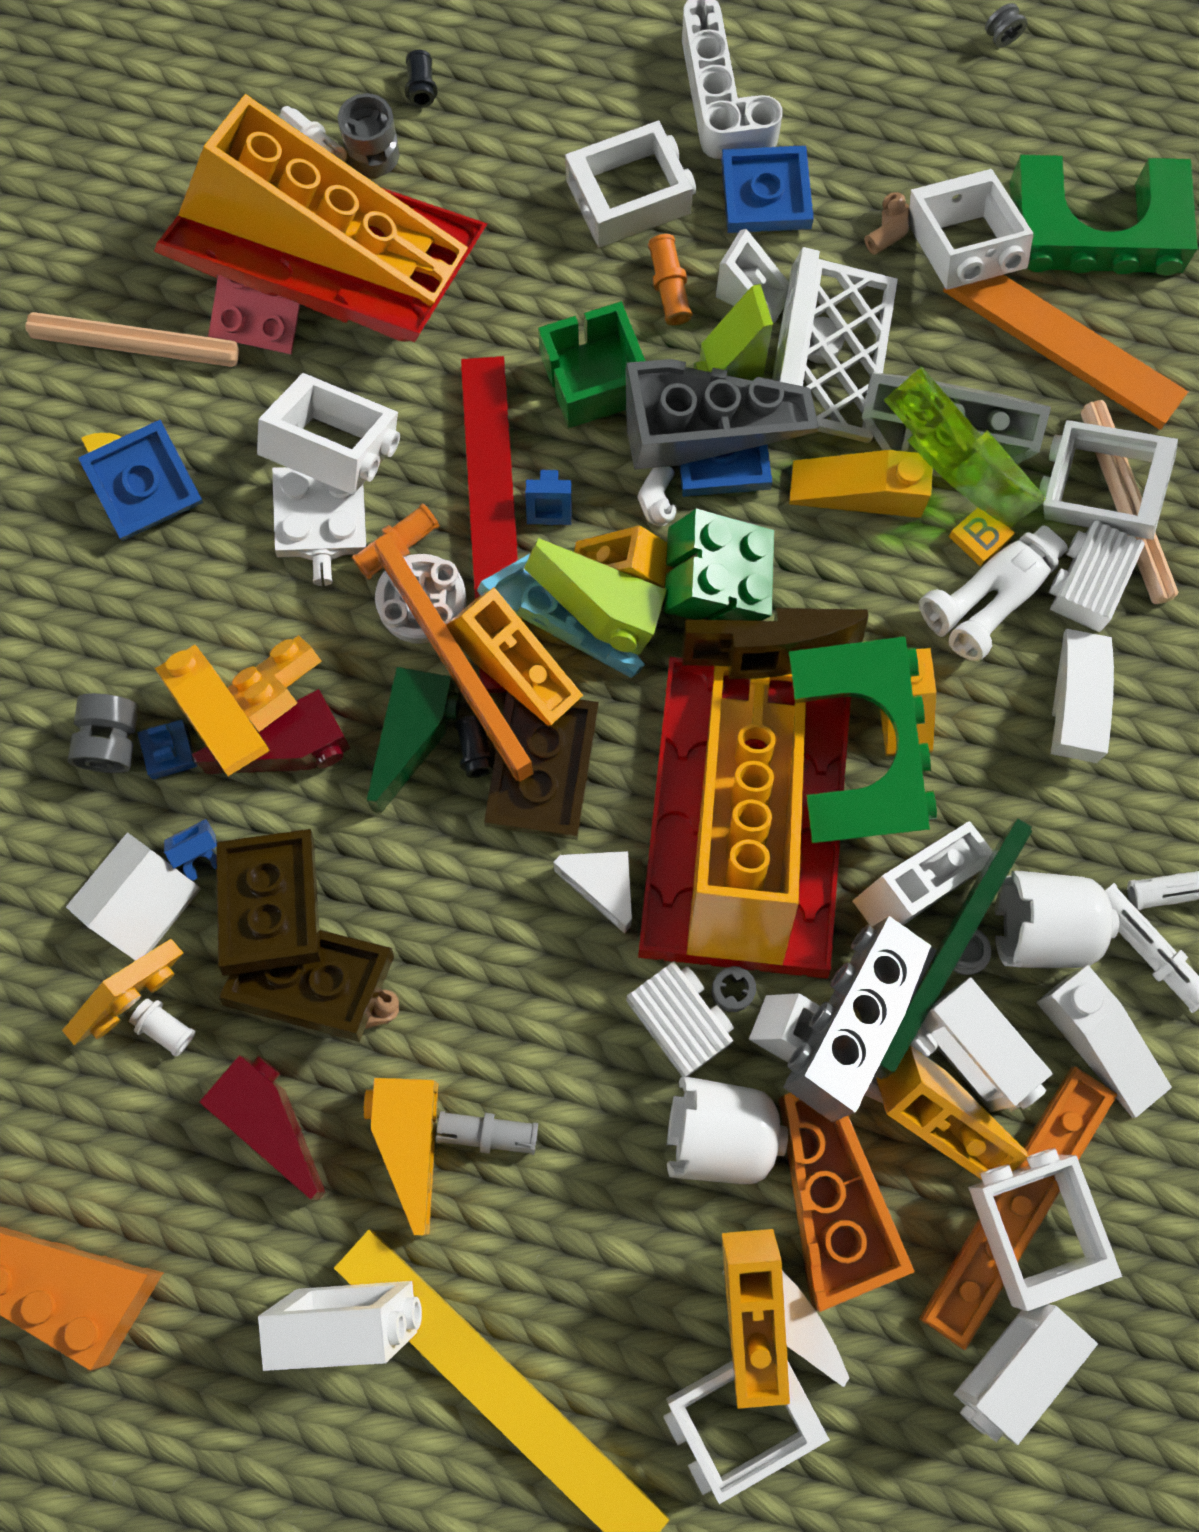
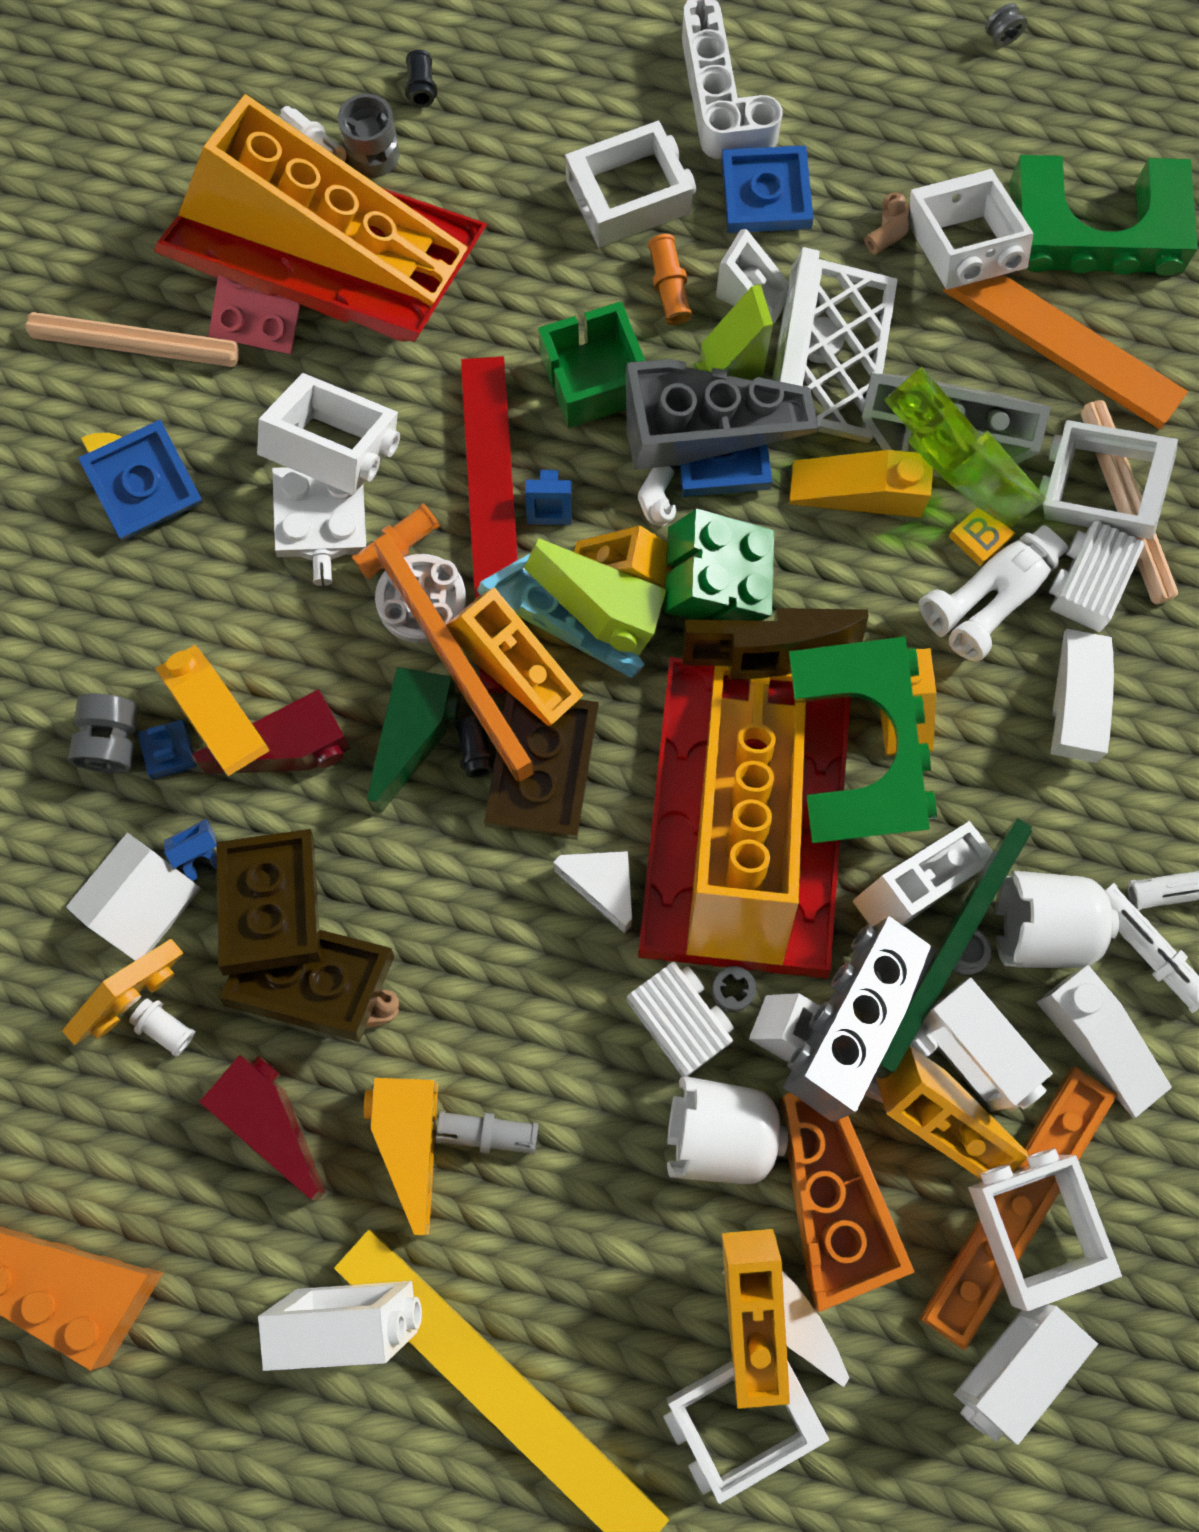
light orange plate [227,635,322,732] -> none

